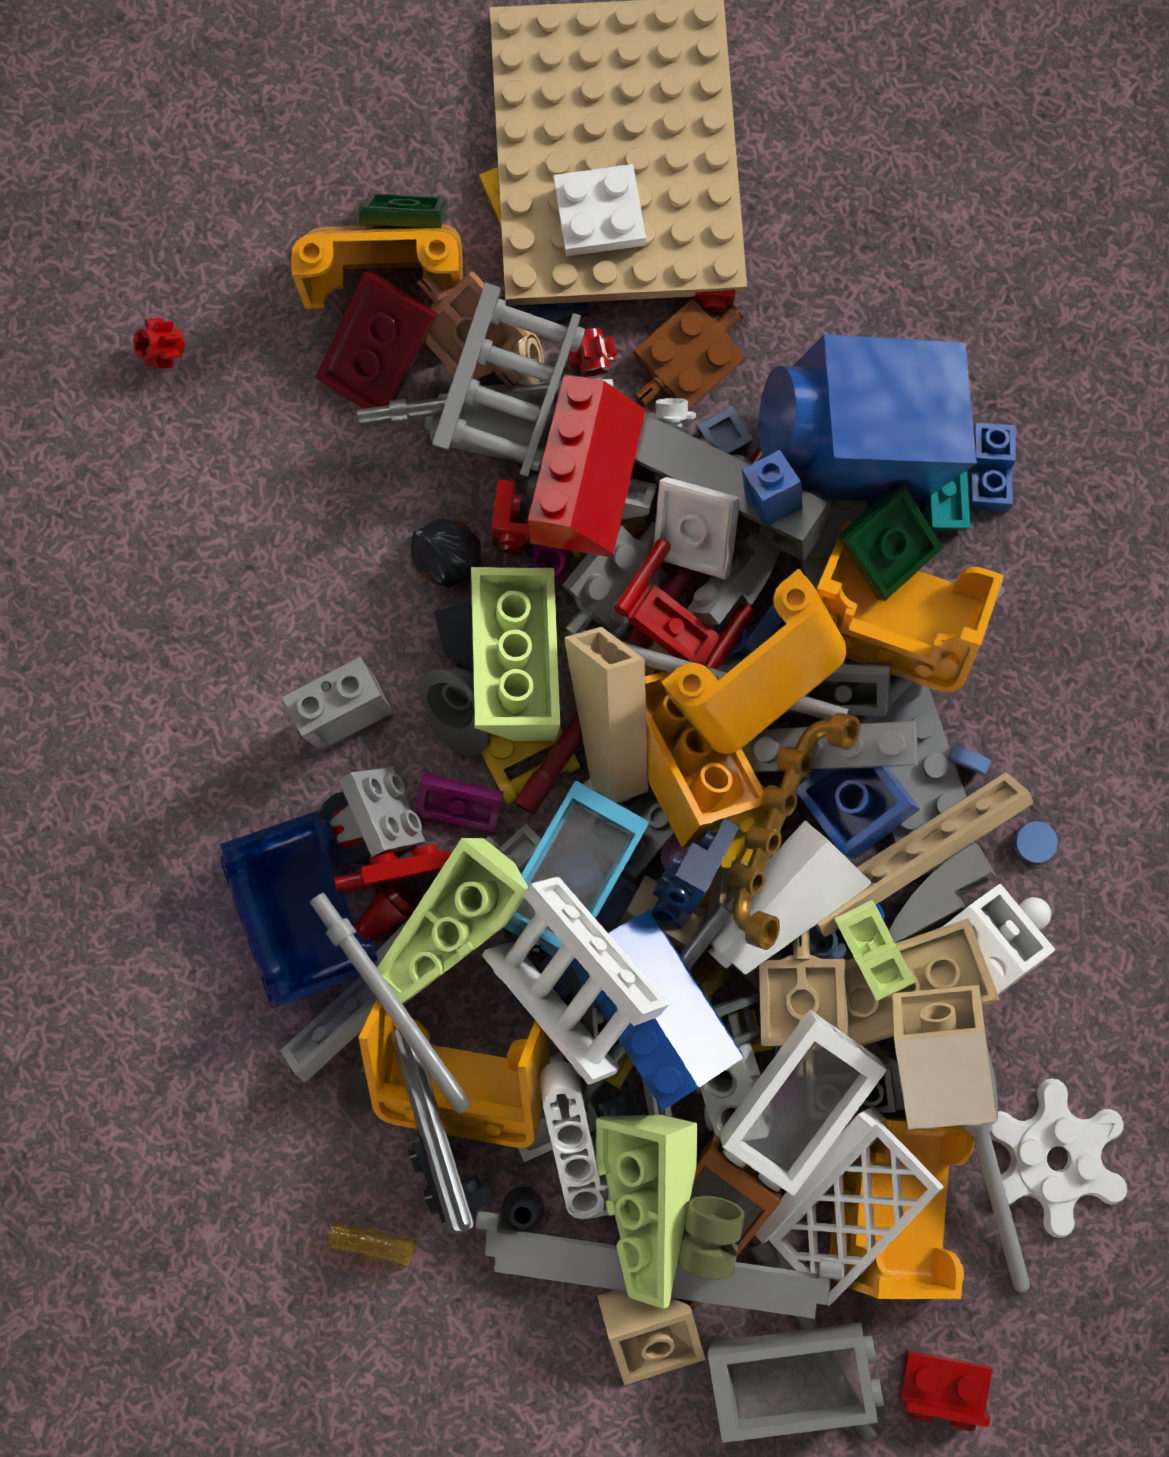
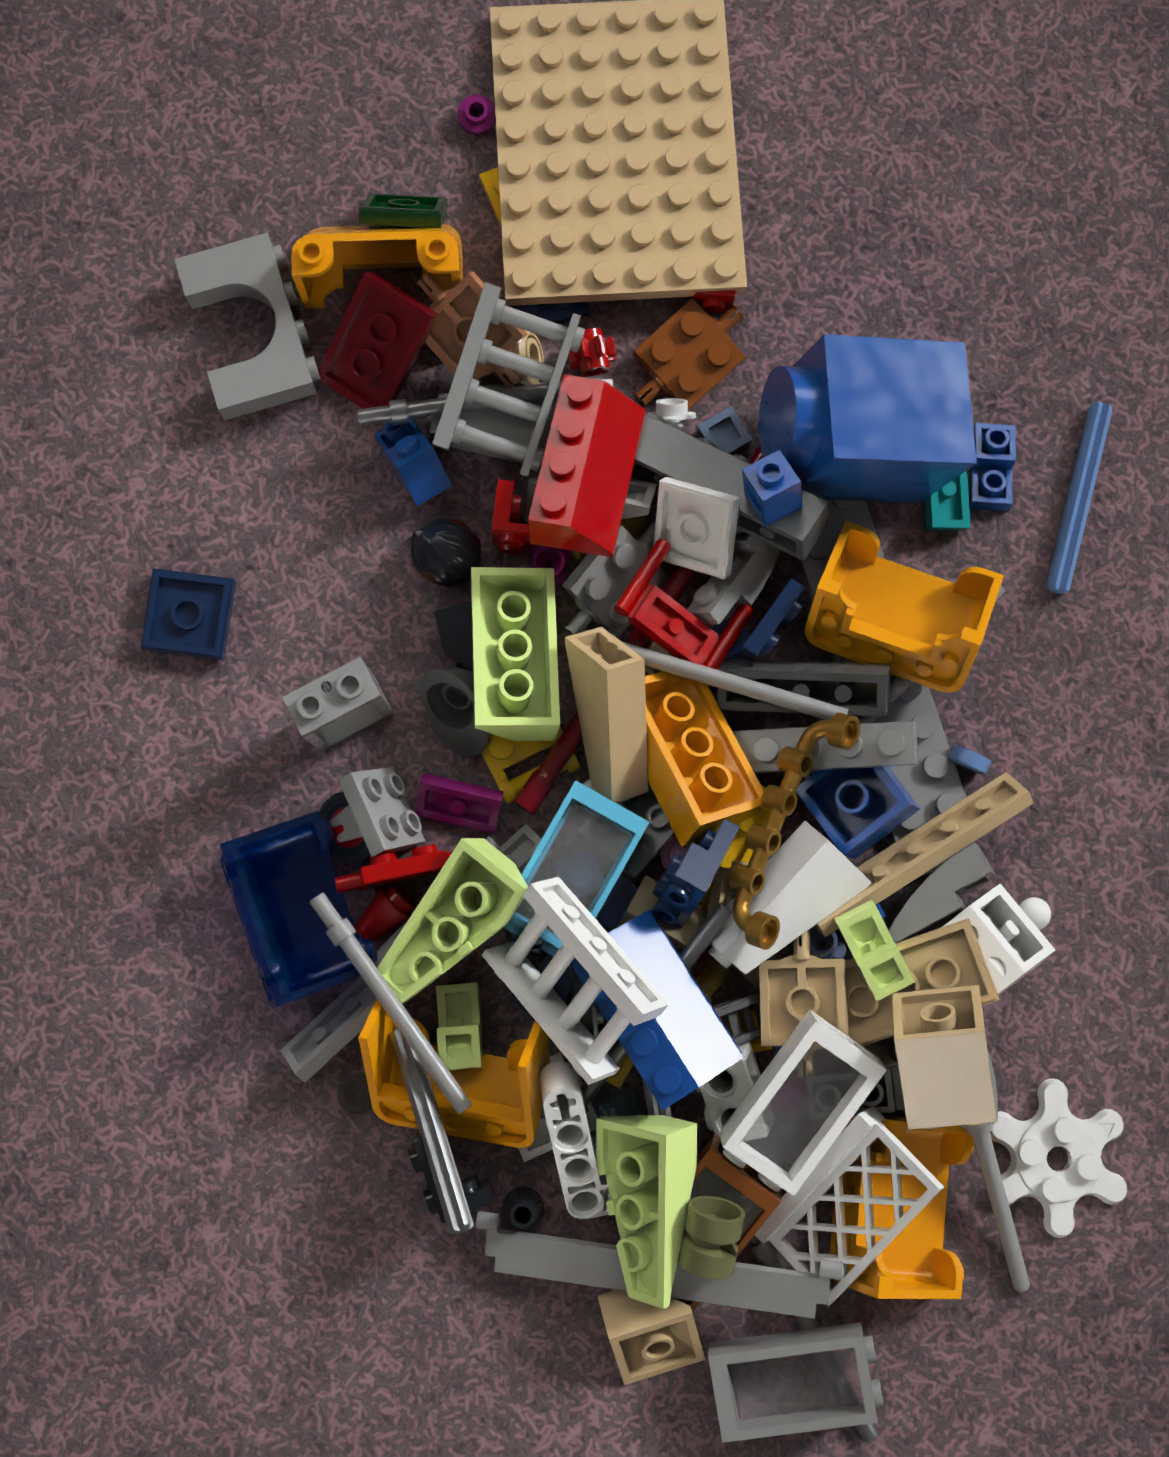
red gear [133,318,185,369] -> none
clear yellow pin [327,1221,417,1267] -> none
white plate [553,164,646,257] -> none
light orange windscreen [661,568,846,754] -> none
dark green tile [837,483,943,601] -> none
red bracket [898,1350,992,1431] -> none
medium blue tile [1013,821,1058,863] -> none
none -> dark blue plate [140,568,236,661]
none -> light grey arch [174,232,321,420]
none -> blue slope [374,419,452,506]
none -> yellowish green slope [436,982,483,1070]
none -> magenta plate [457,95,496,135]
none -> medium blue axle [1046,402,1113,594]

